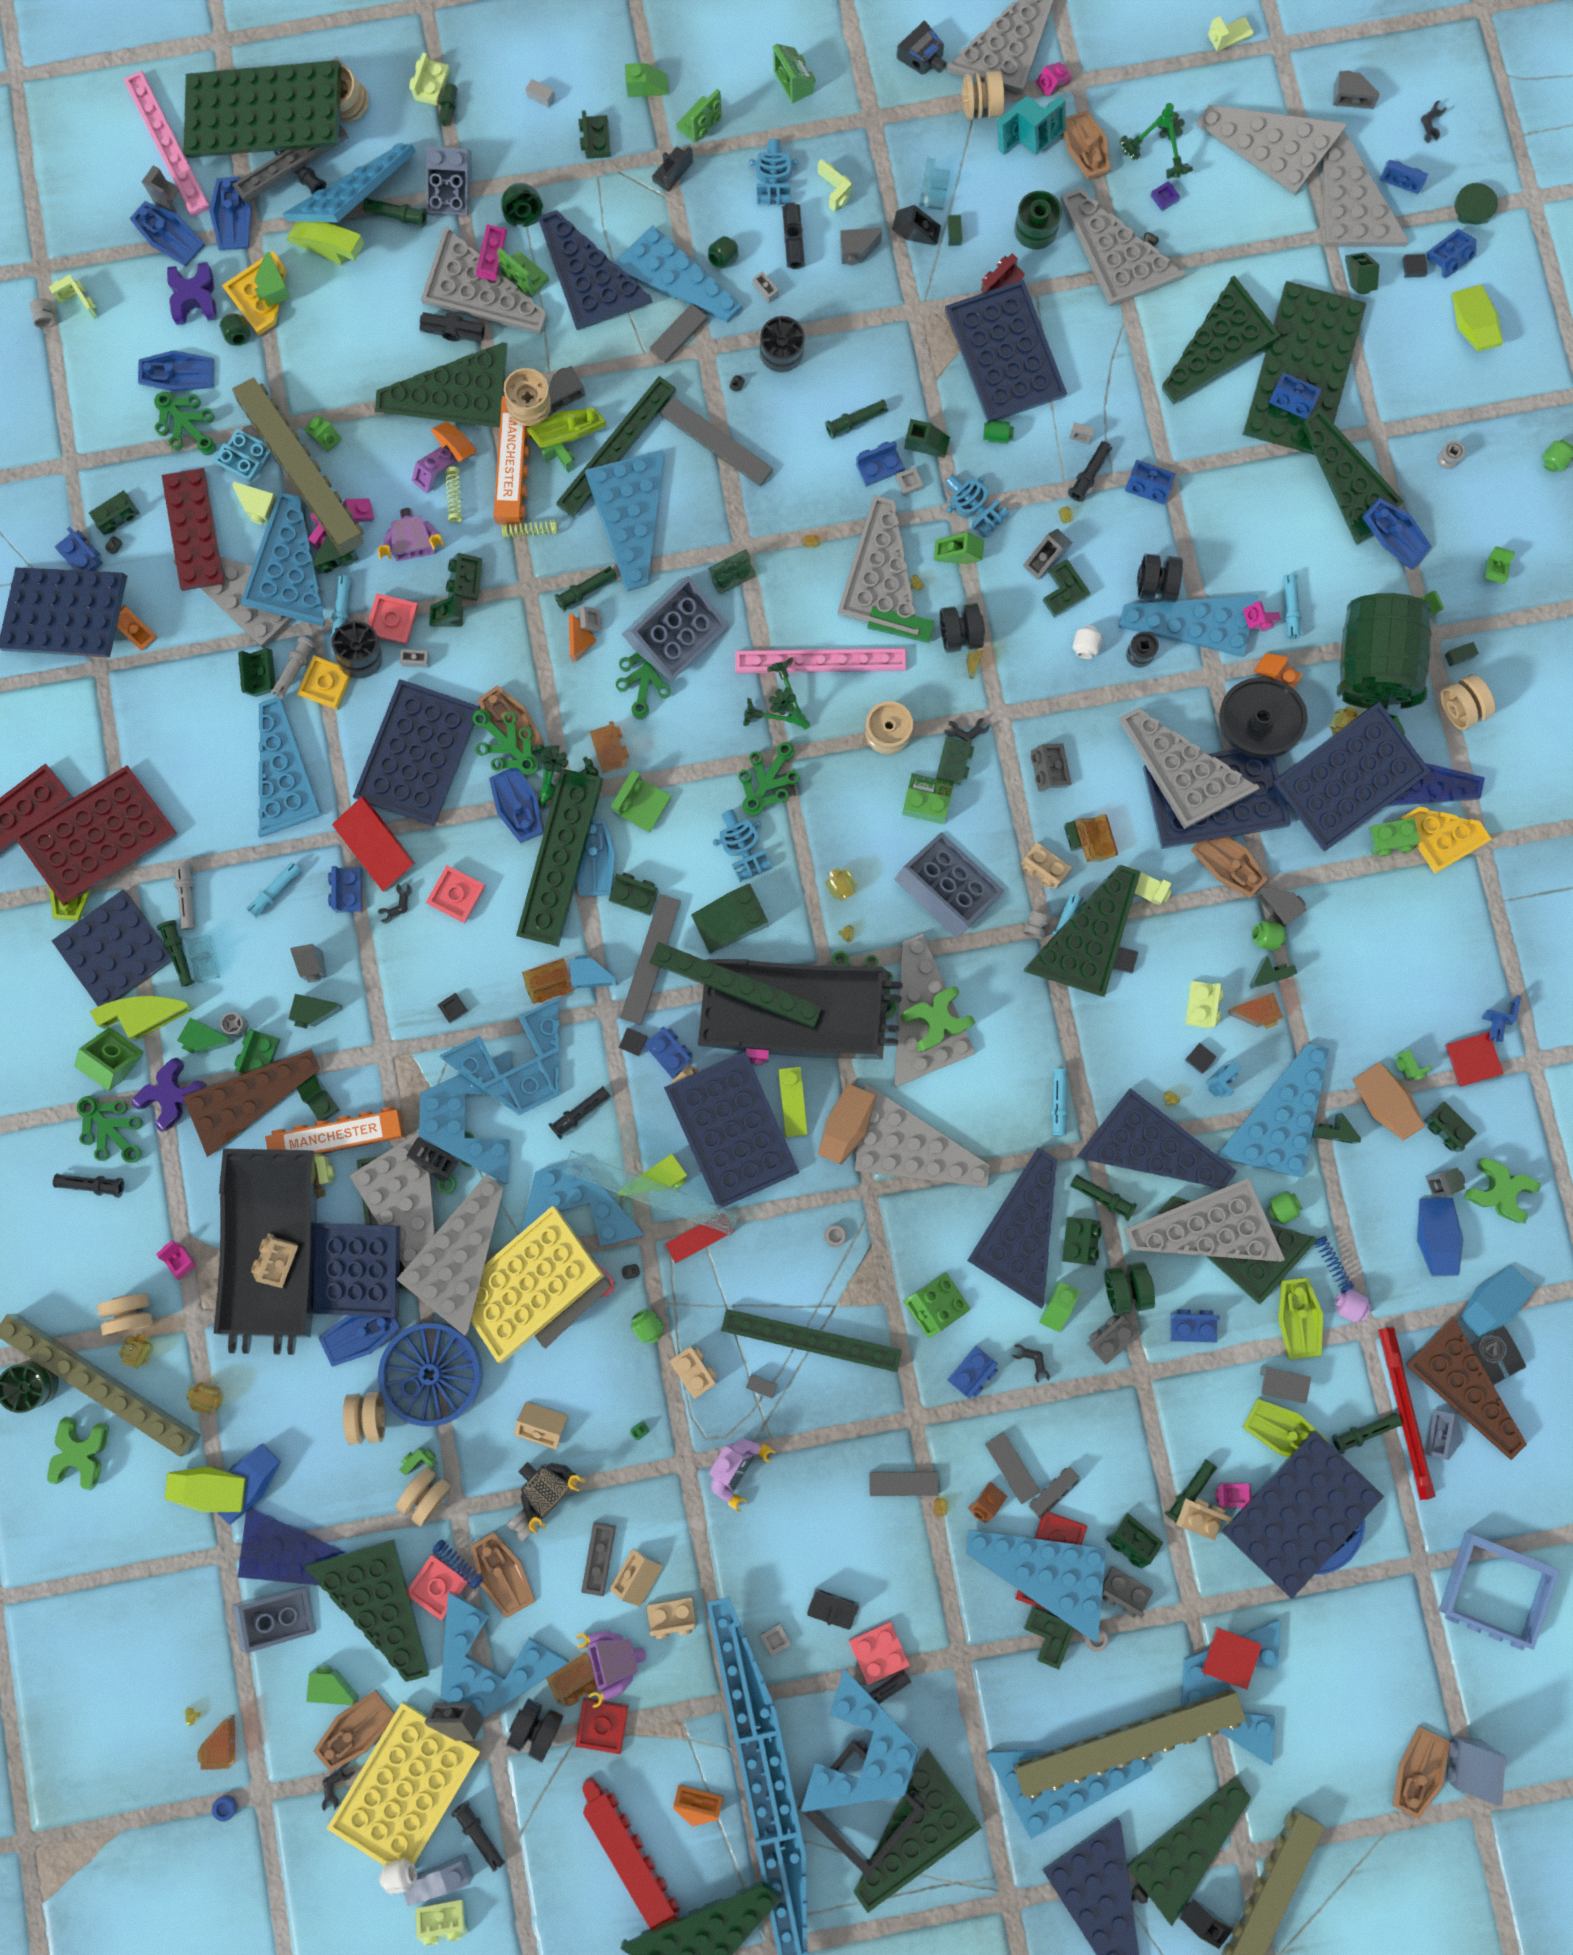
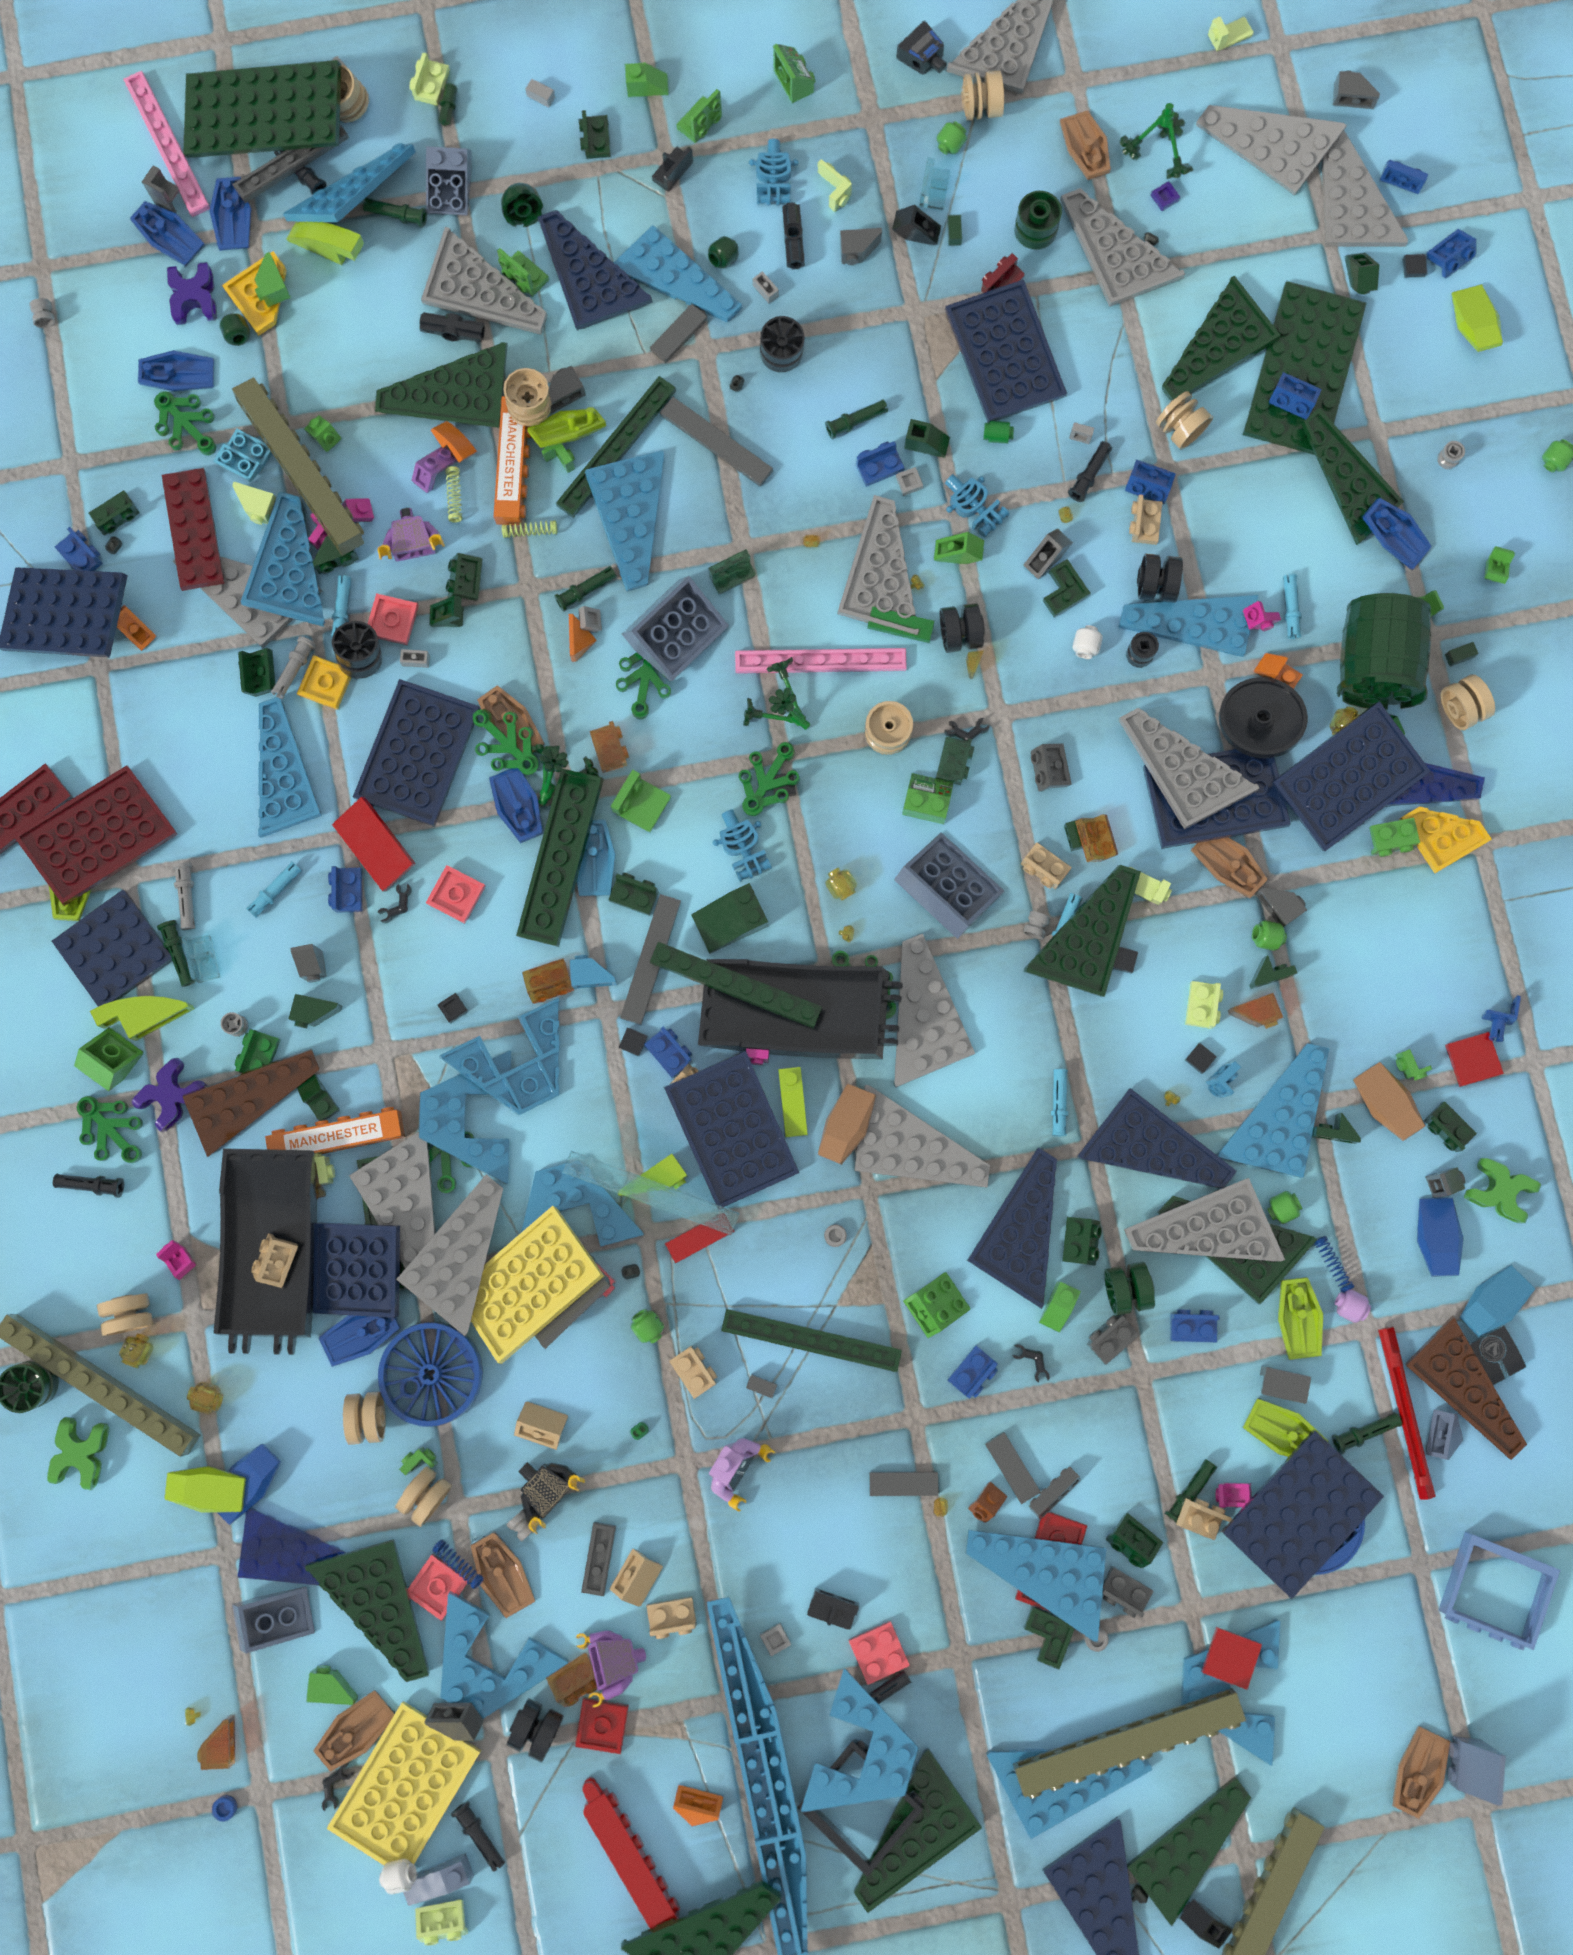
yellowish green bracket [49,275,97,318] -> none
green slope [177,1018,234,1054] -> none
black slope [407,1137,458,1181] -> none
dark pink tile [475,224,507,281] -> none
black pin [548,1086,611,1140] -> none
bright green piece [900,986,976,1052] -> none
teal bracket [997,96,1066,155] -> none
dark pink bracket [1036,62,1073,96] -> none
dark green pin [1070,1174,1137,1221] -> none
black arm [1421,100,1447,143] -> none
dark green tile [1454,183,1498,225] -> none
none -> bright green head [936,121,967,155]
none -> tan bracket [1129,495,1162,545]
none -> tan wheel [1156,391,1213,450]

